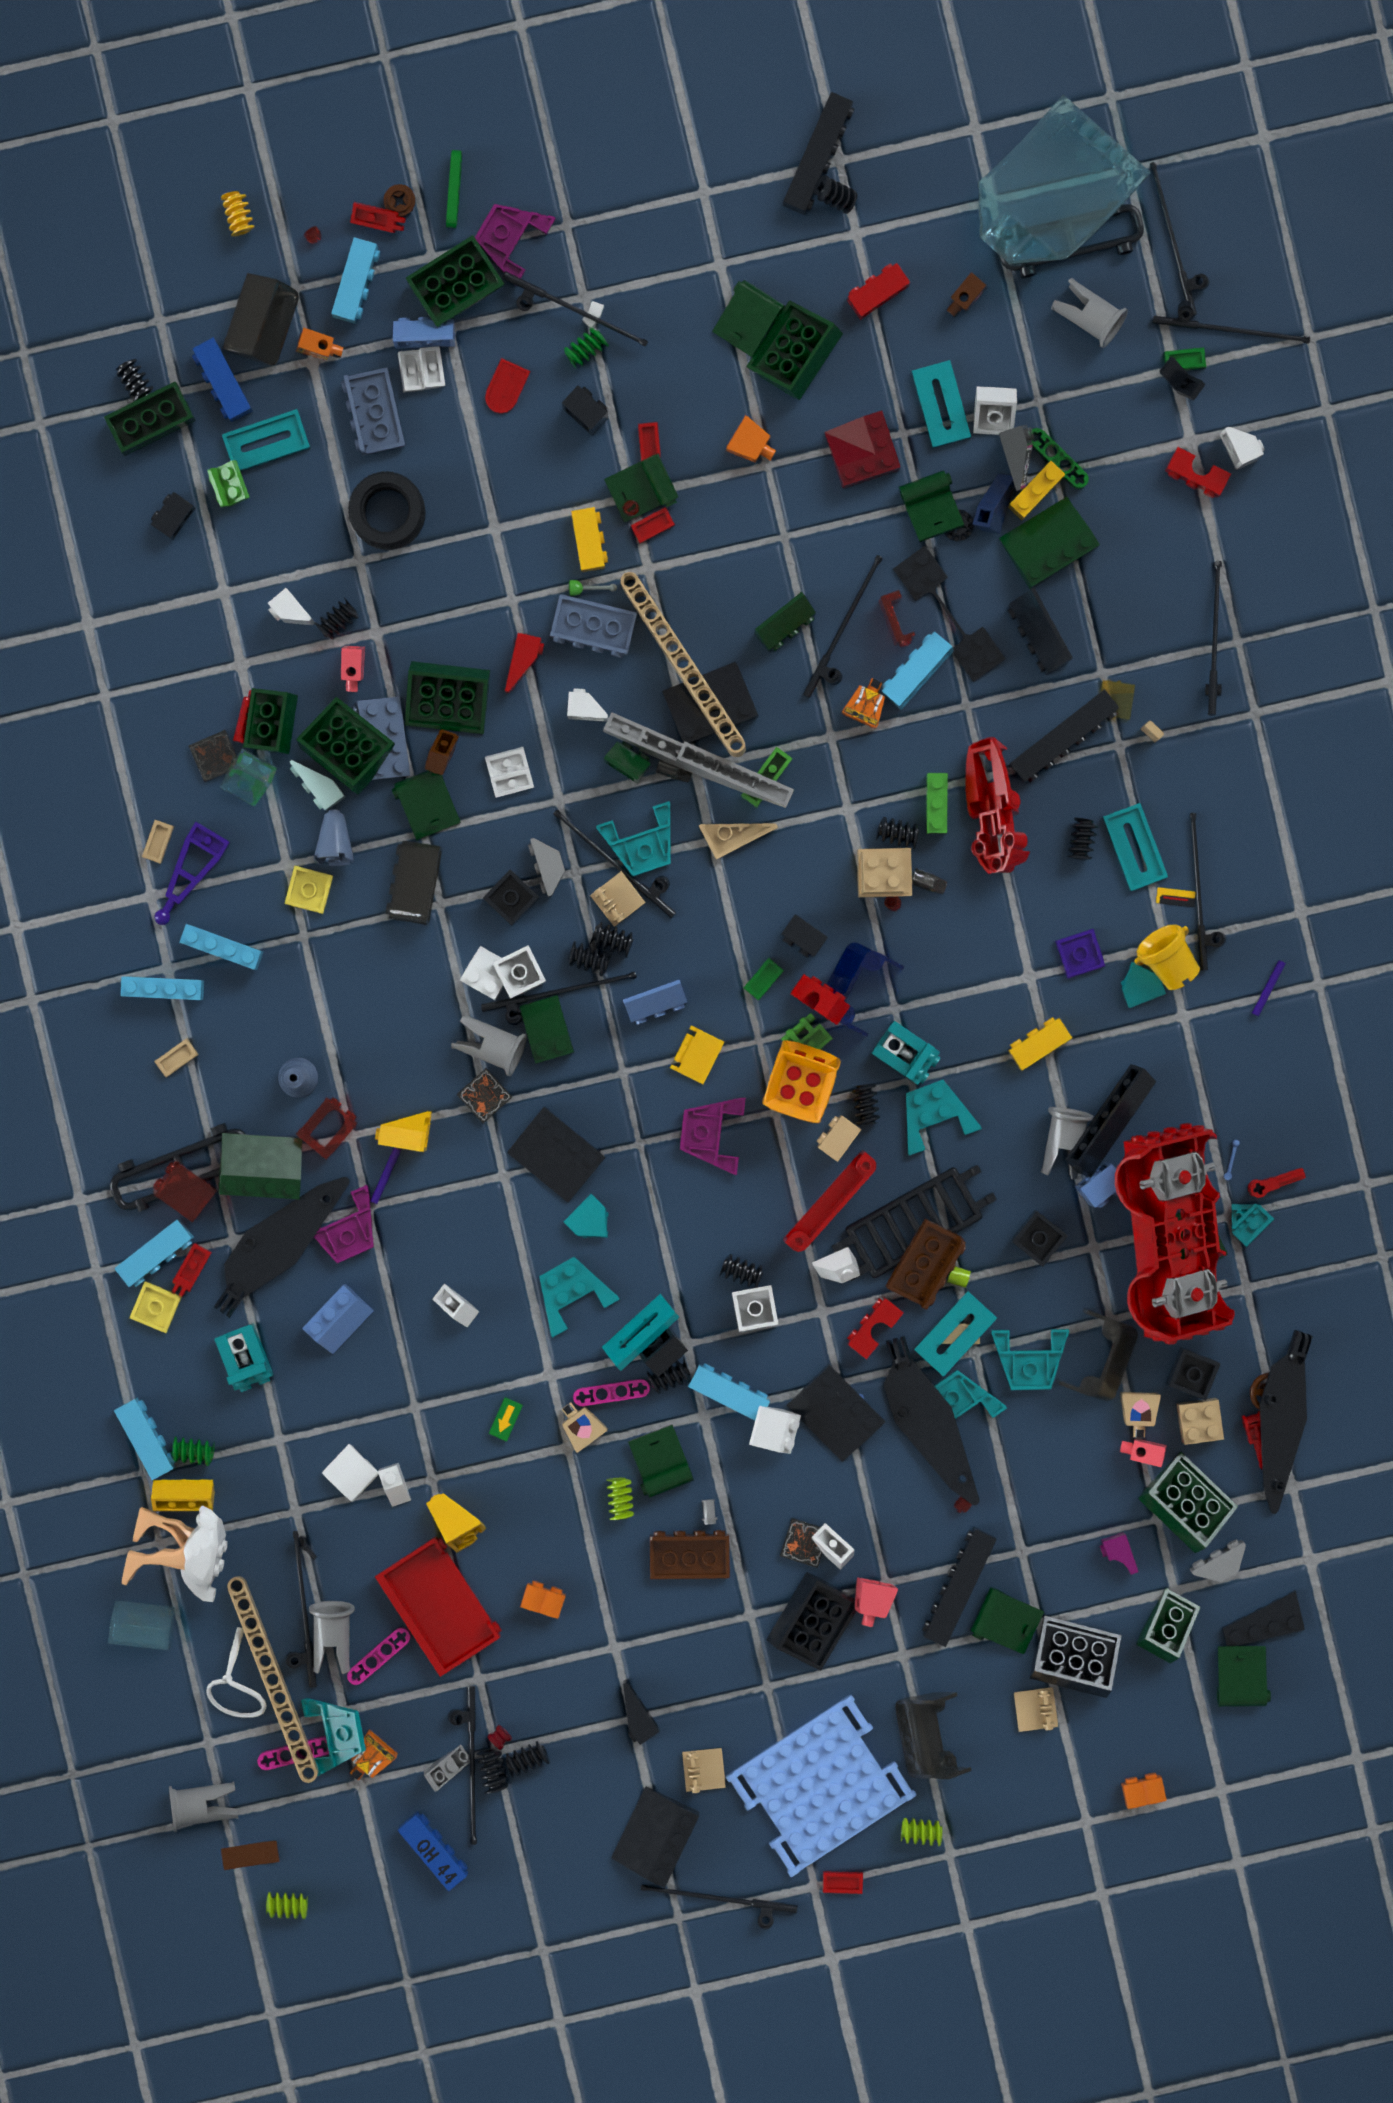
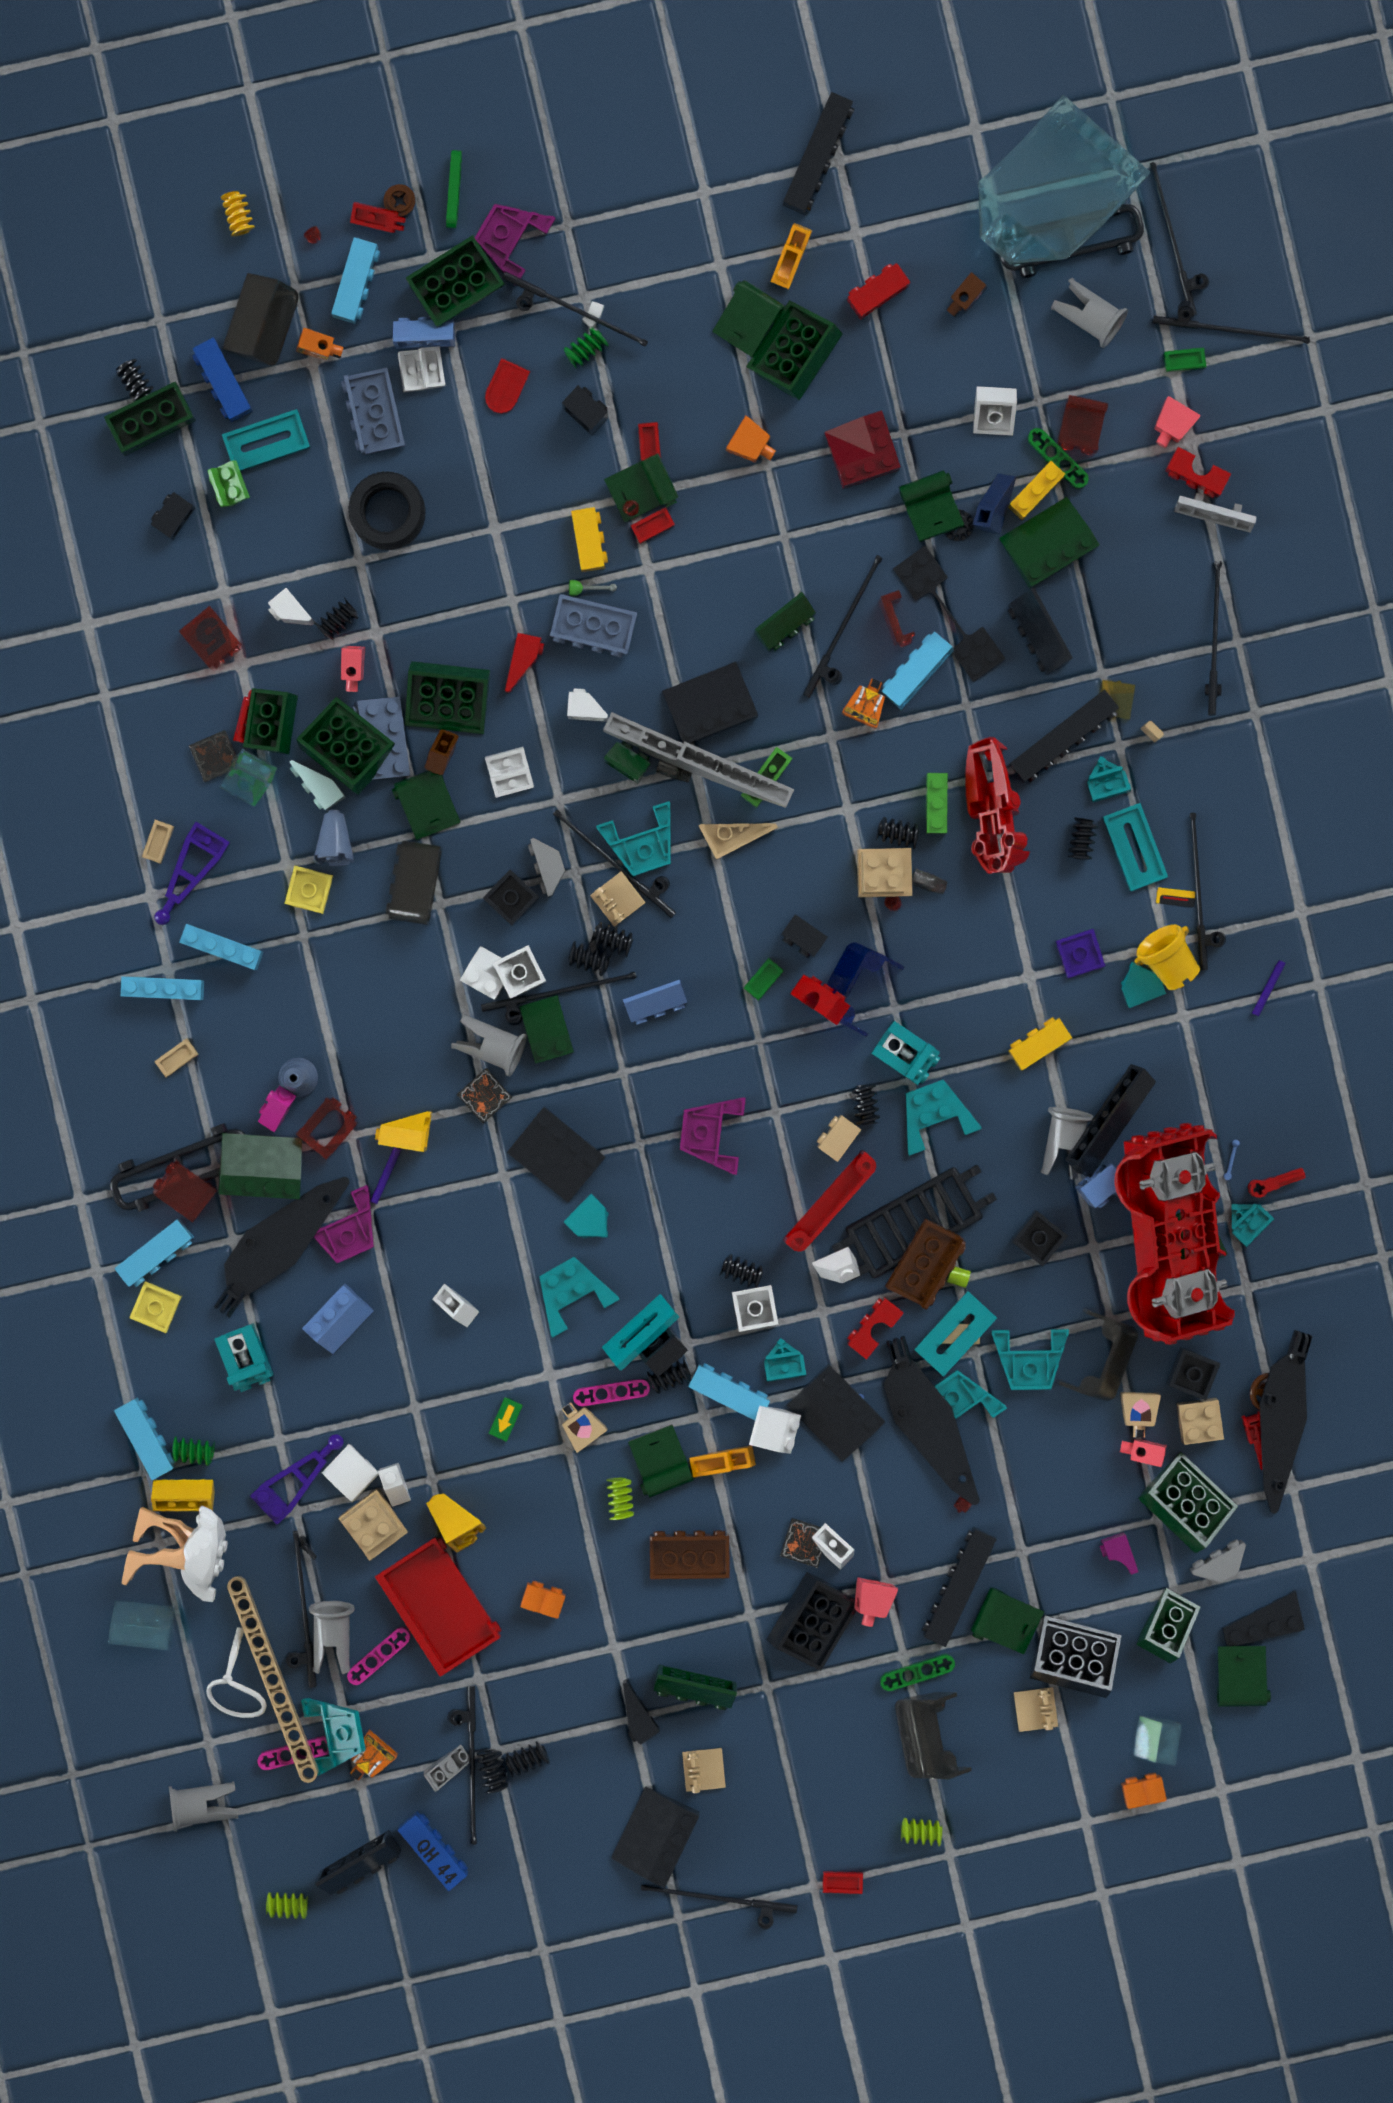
red hinge [172,1243,212,1297] -> none
reddish brown sticker [221,1840,280,1870] -> none
dark red wheel [487,1725,512,1750] -> none
tan beam [621,572,746,757] -> none
yellow piece [670,1025,724,1084] -> none
light grey pin [702,1499,718,1525] -> none
light blue plate [725,1695,917,1877] -> none
light orange piece [762,1040,841,1123] -> none
bright green plate [781,1013,833,1049] -> none
black piece [813,175,857,214] -> none
teal piece [912,360,971,449] -> none
dark grey slope [999,424,1034,491] -> none
black bracket [1160,357,1205,401] -> none
white slope [1220,427,1264,470] -> none
none -> clear red panel [179,606,242,670]
none -> dark purple plate [250,1434,344,1524]
none -> dark pink brick [258,1086,296,1132]
none -> black slope [315,1830,401,1895]
none -> tan piece [338,1488,408,1561]
none -> dark green slope [653,1665,737,1710]
none -> light orange slope [689,1445,756,1478]
none -> teal slope [764,1338,806,1382]
none -> light orange slope [770,223,813,289]
none -> green beam [880,1654,955,1691]
none -> clear red panel [1057,395,1108,455]
none -> teal slope [1087,756,1131,803]
none -> clear light blue slope [1133,1716,1182,1765]
none -> coral torso [1154,396,1201,448]
none -> light grey hinge [1174,493,1257,533]

